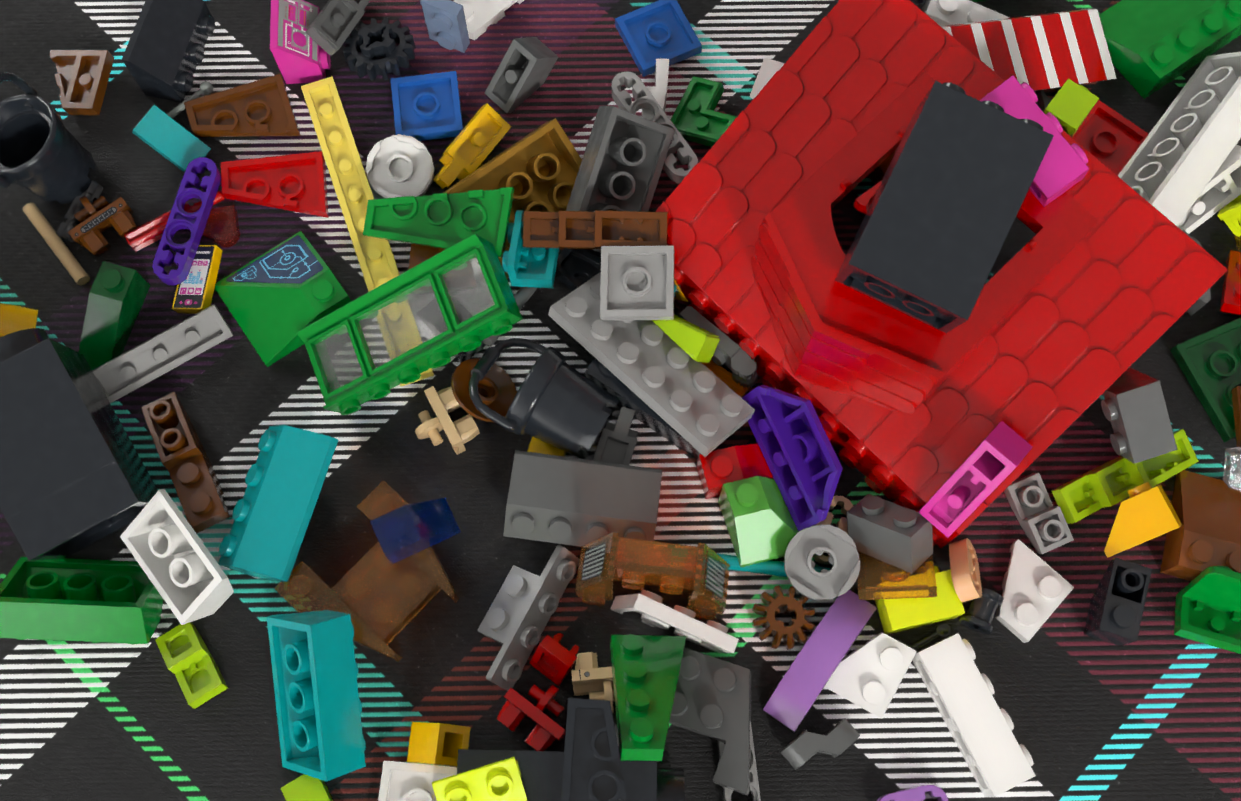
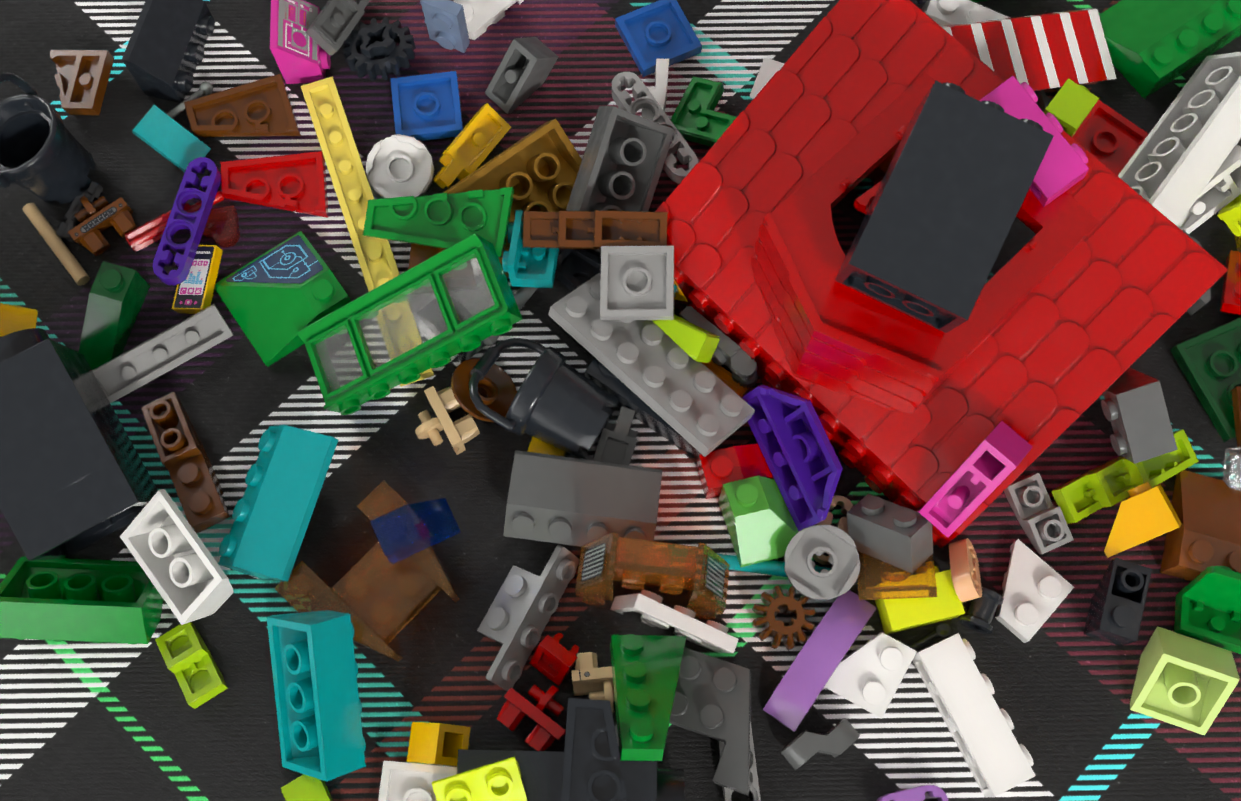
none -> yellowish green slope [1130,626,1240,736]

